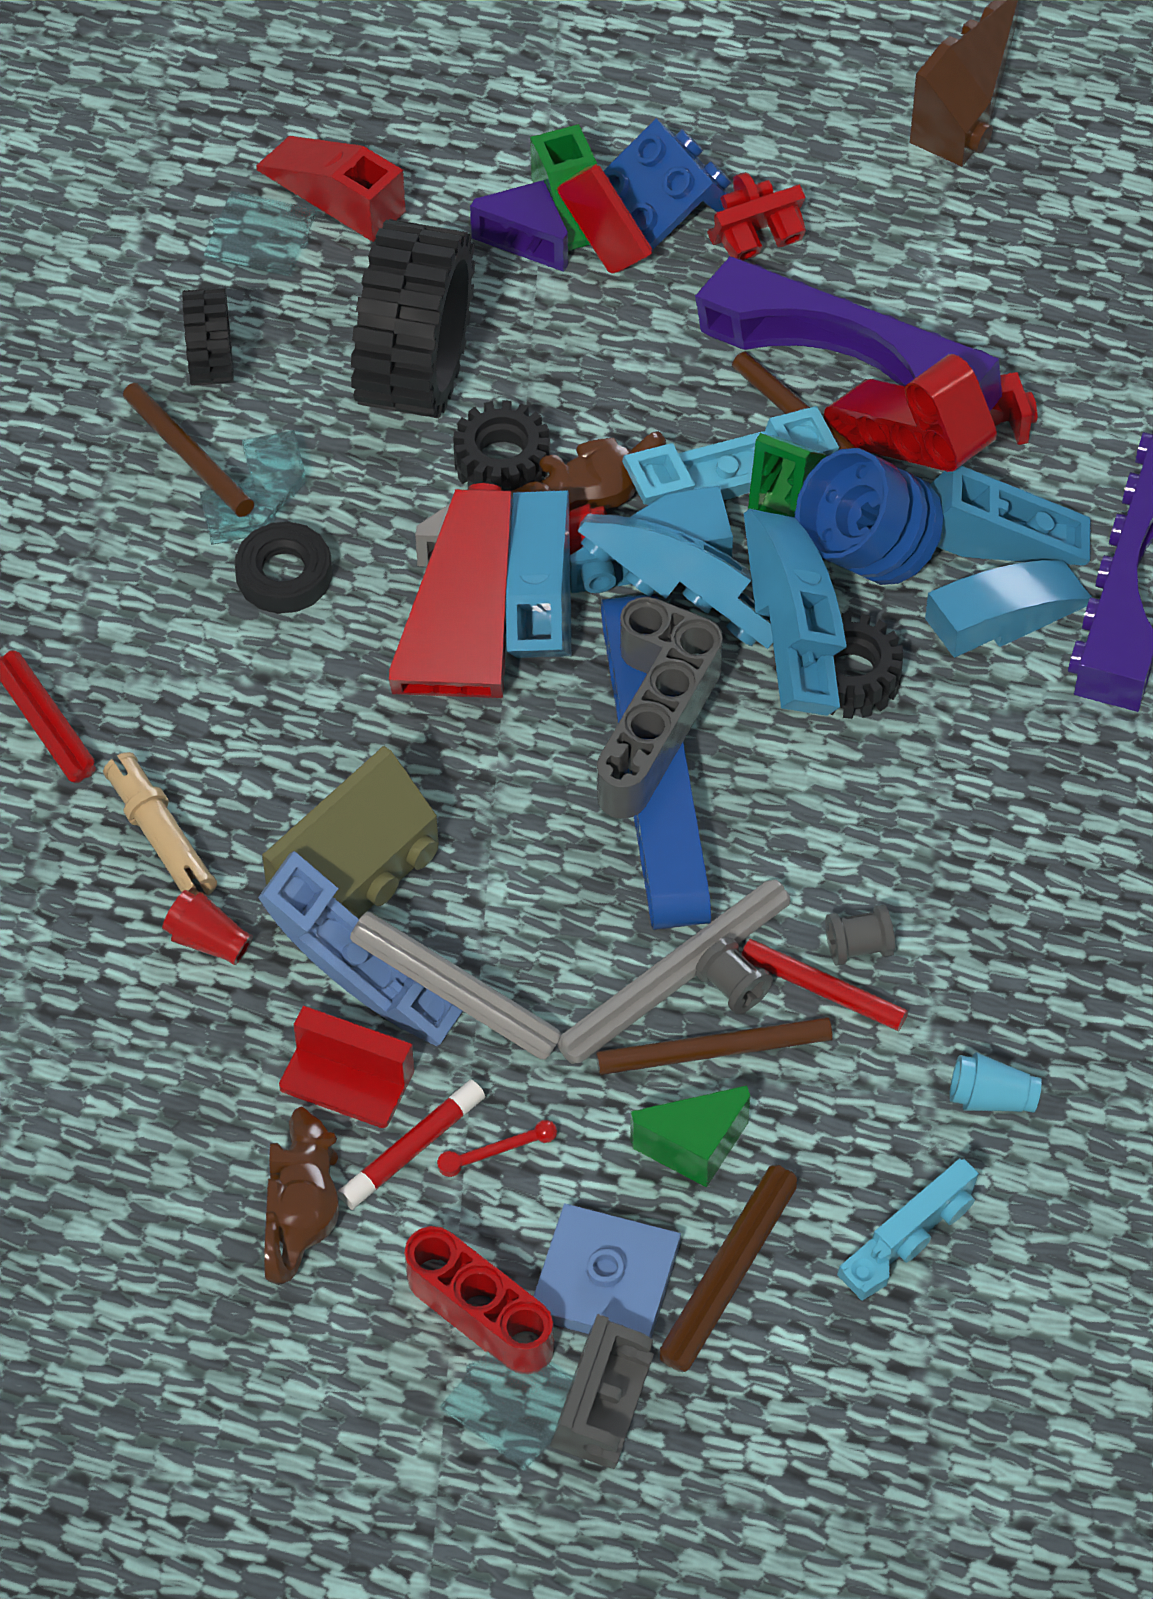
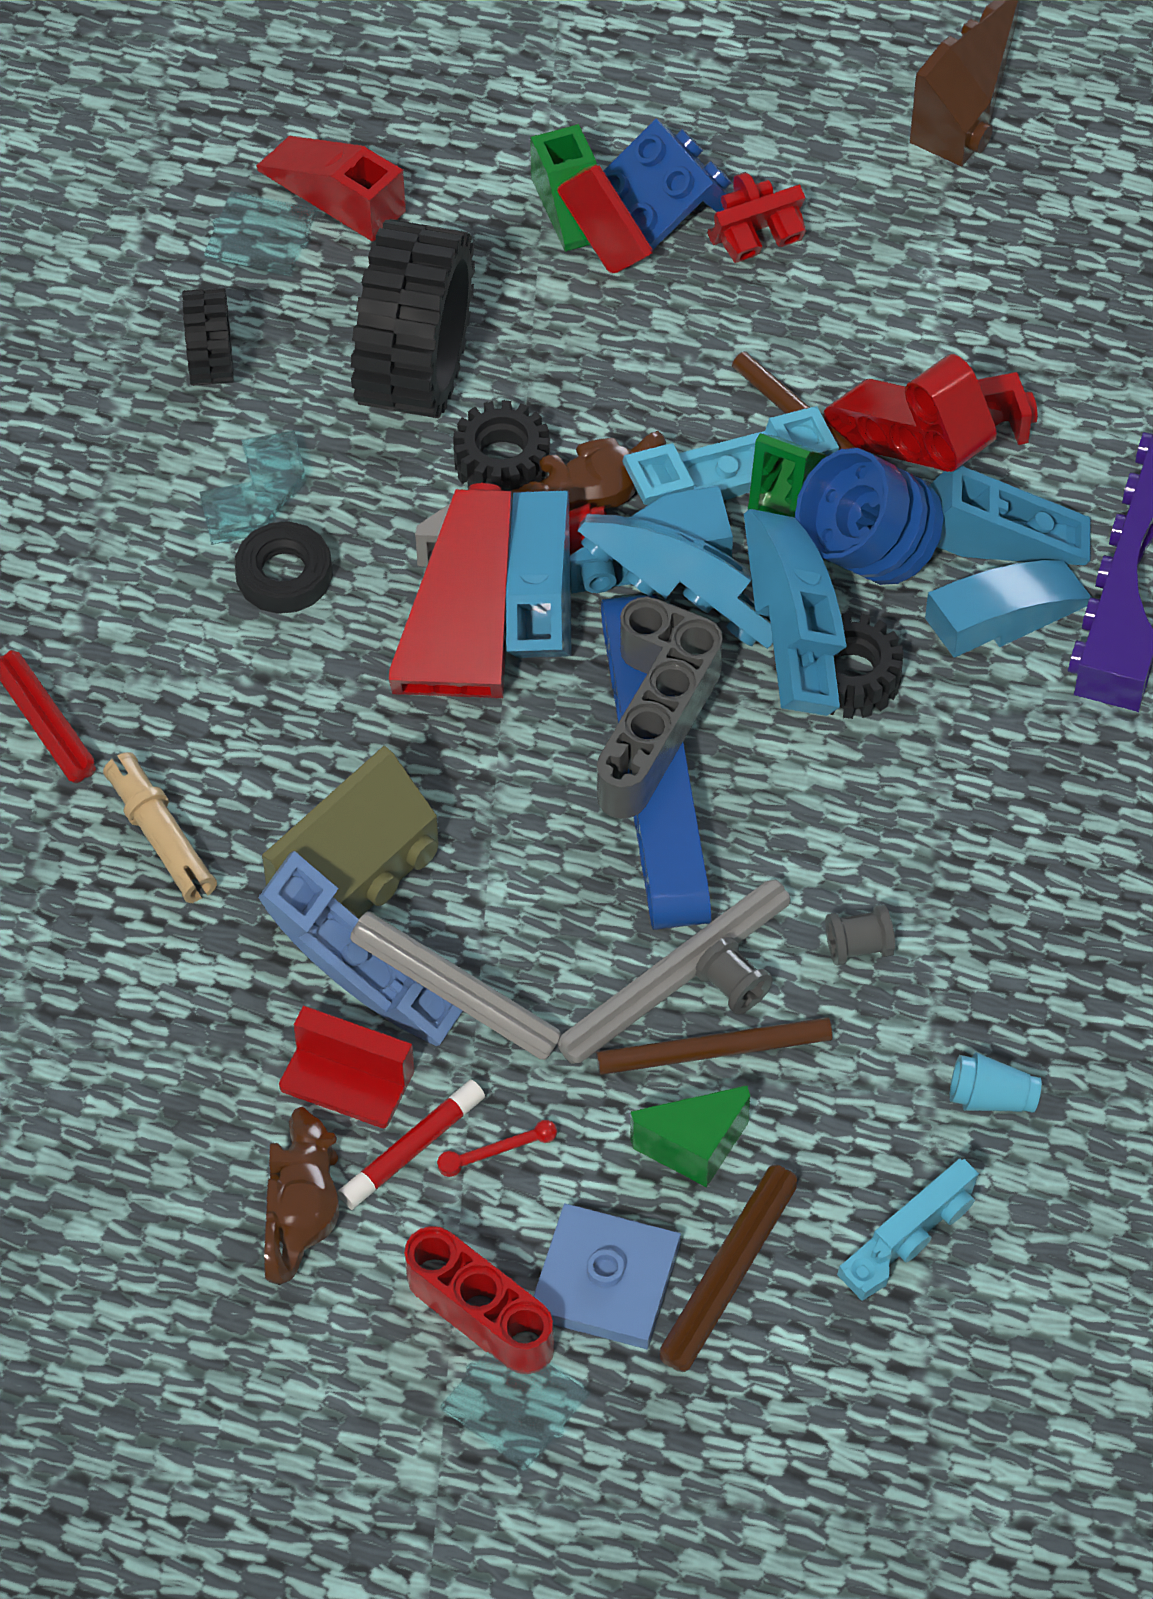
reddish brown bar [123,383,254,517] -> none
red cone [162,890,253,965] -> none
dark purple slope [470,180,568,272] -> none
dark grey hinge [550,1314,654,1469] -> none
dark purple arch [695,256,1002,411] -> none
red bar [741,939,908,1032] -> none

